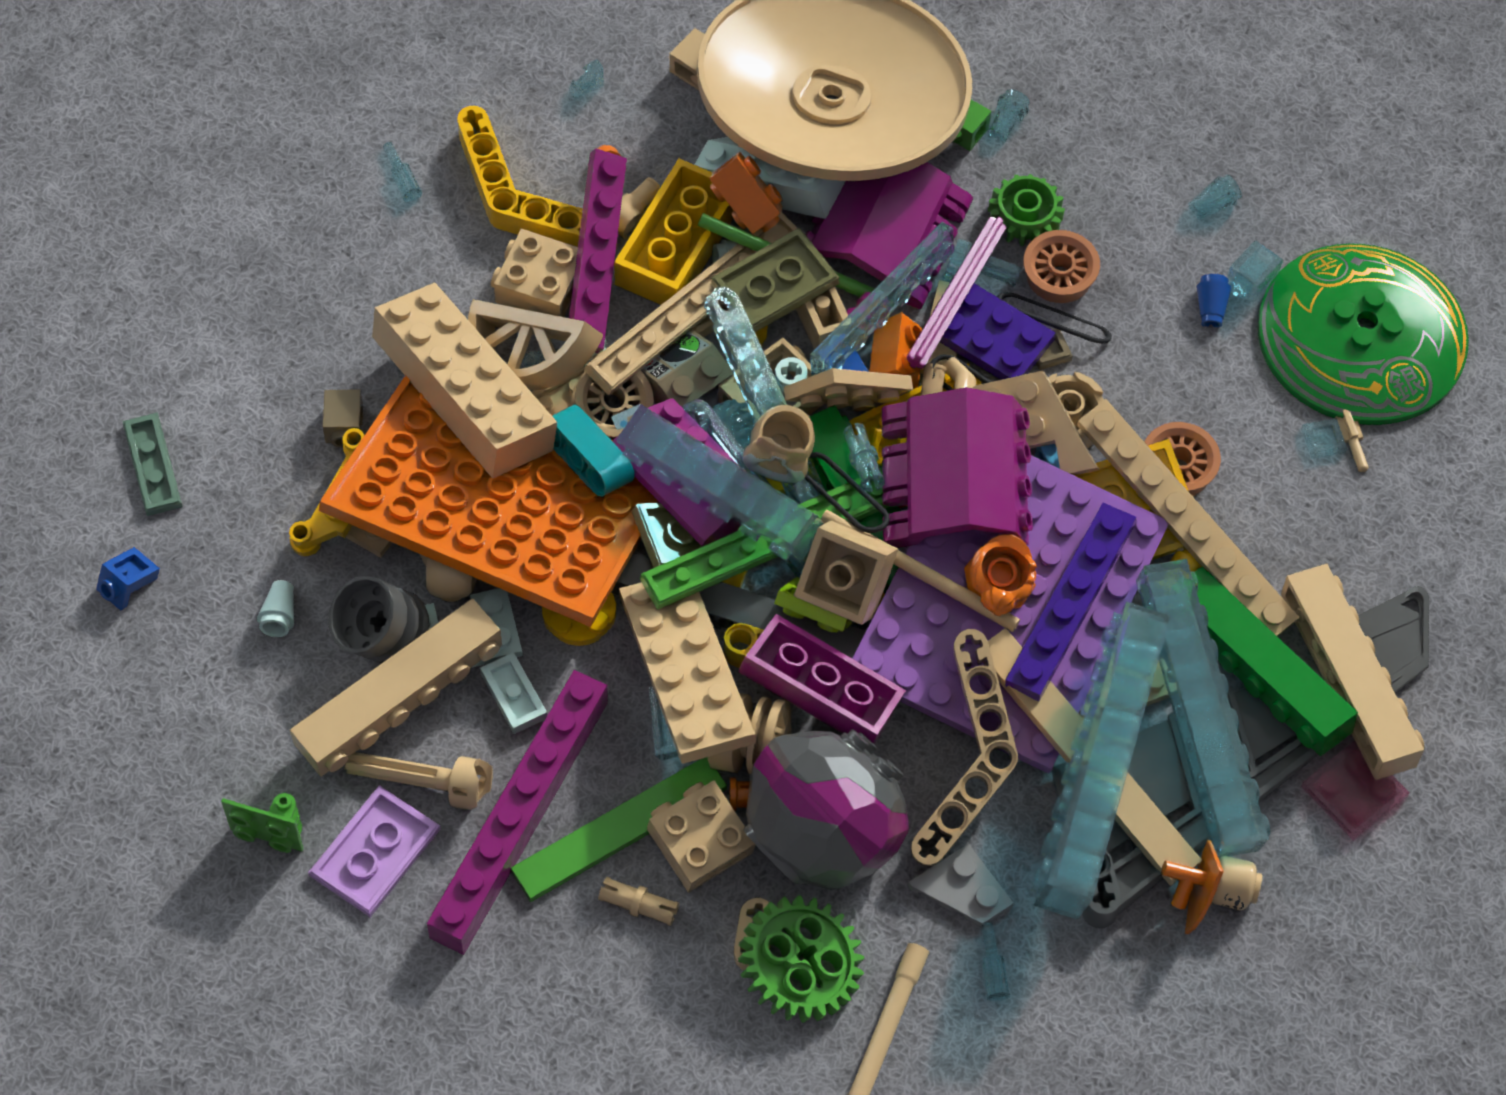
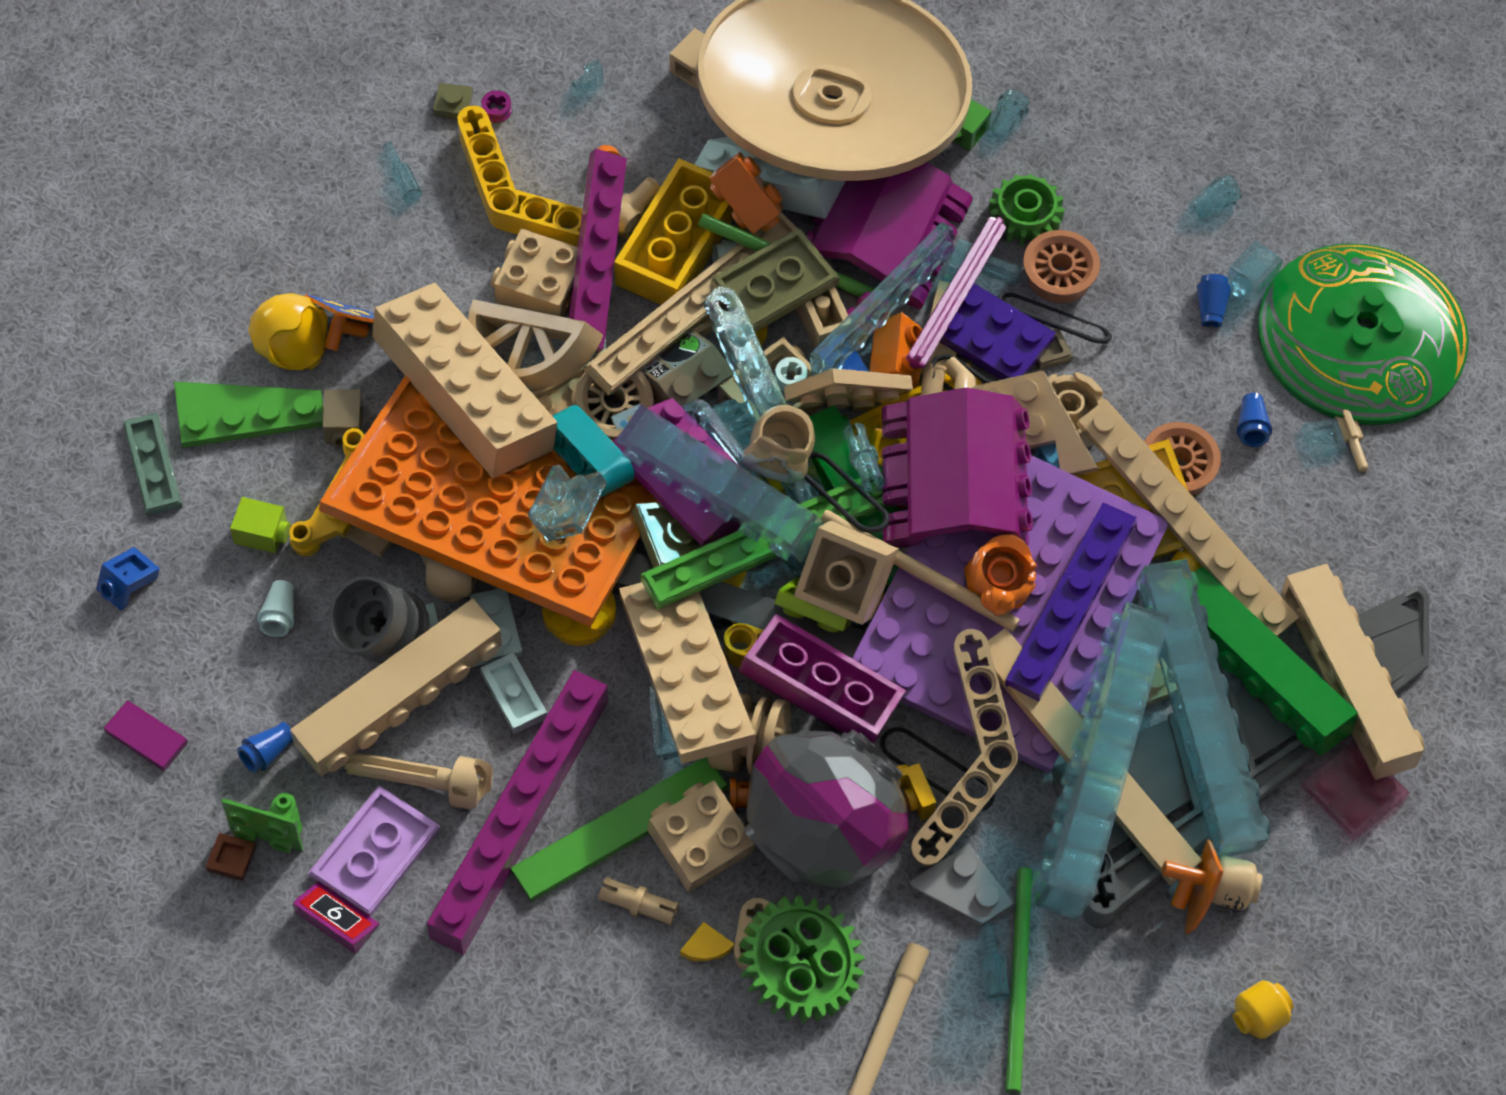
none -> magenta tile [104,700,188,772]
none -> bright green wing [174,382,324,448]
none -> copper tile [206,833,256,881]
none -> lime brick [230,497,291,554]
none -> blue cone [237,722,293,773]
none -> yellow helmet [248,293,328,370]
none -> slope [292,881,380,954]
none -> orange shield [305,294,374,351]
none -> olive plate [433,83,473,119]
none -> magenta bush [481,90,512,123]
none -> clear light blue bracket [528,465,607,542]
none -> yellow tile [680,922,735,961]
none -> black piece [880,727,995,812]
none -> yellow bracket [896,763,937,821]
none -> bright green piece [1005,867,1033,1093]
none -> yellow head [1233,980,1294,1039]
none -> blue cone [1236,393,1272,447]

